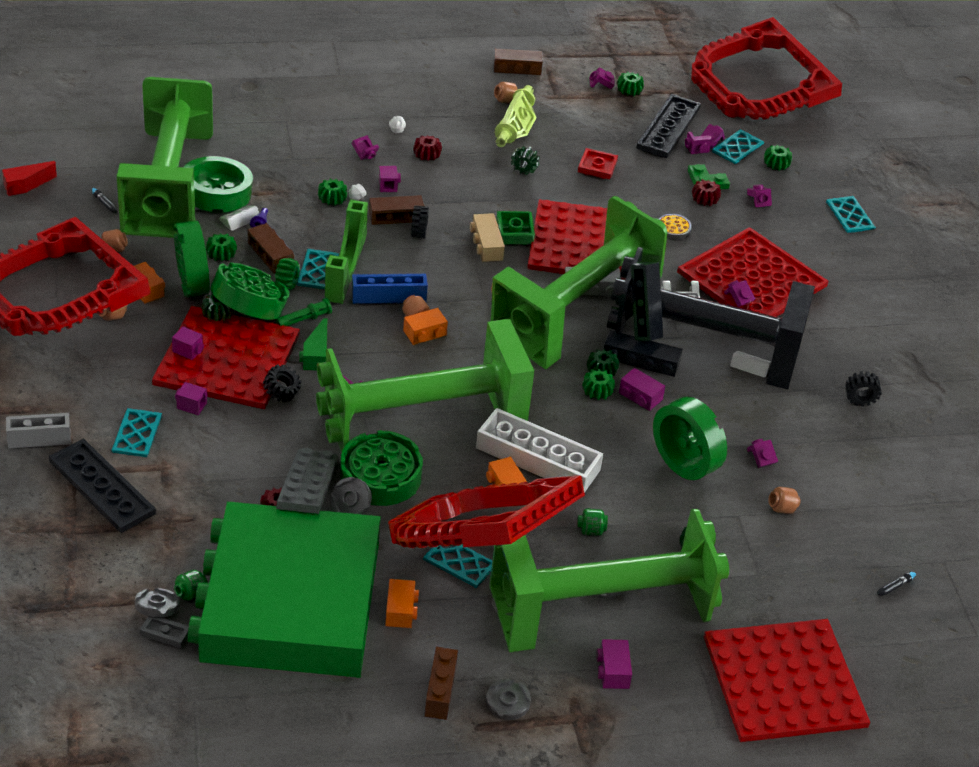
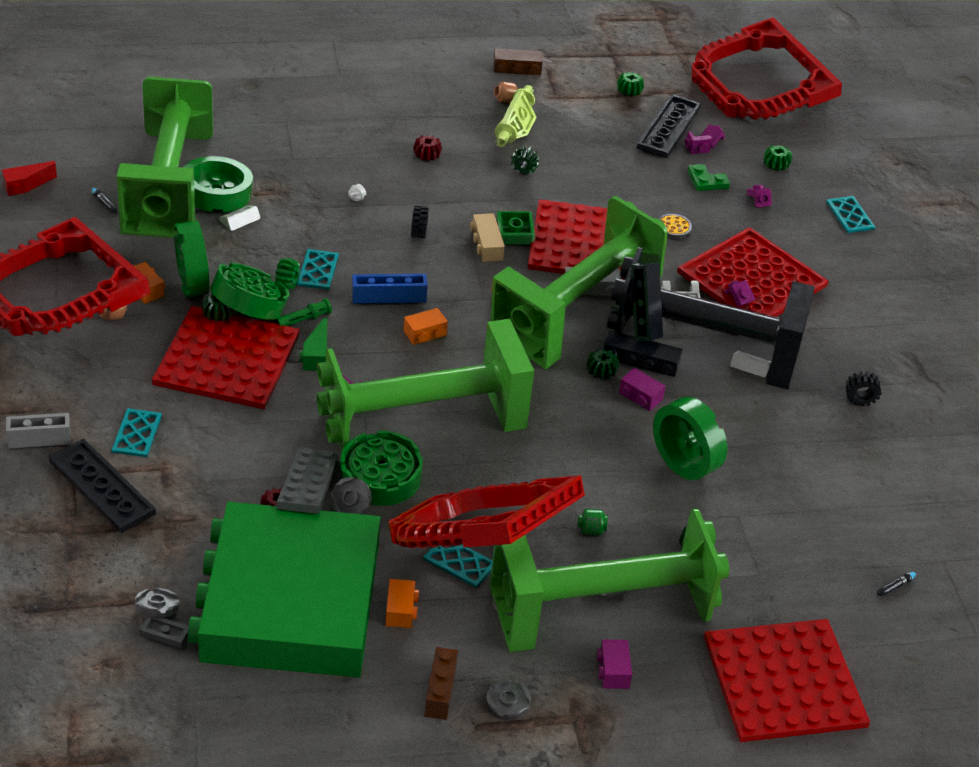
nougat head [102,229,128,253] -> none
magenta brick [172,327,204,360] -> none
green head [174,569,208,601] -> none
magenta brick [175,382,207,415] -> none
green gear [206,233,237,261] -> none
reddish brown brick [247,223,294,274] -> none
dark purple cone [250,208,268,228] -> none
black tyre [263,364,302,402] -> none
green gear [318,178,347,206] -> none
bright green arch [325,199,368,304] -> none
magenta bracket [351,135,380,160] -> none
reddish brown brick [369,195,424,225] -> none
magenta brick [379,166,401,192] -> none
white plate [389,116,406,133] -> none
nougat head [402,295,430,316] -> none
white brick [476,408,603,493] -> none
orange brick [486,456,527,486] -> none
red plate [578,148,618,180] -> none
green gear [582,369,615,400] -> none
magenta bracket [589,67,615,89] -> none
dark red gear [692,179,721,206] -> none
teal window [712,129,764,164] -> none
magenta bracket [747,439,778,468] -> none
nougat head [768,487,800,514] -> none

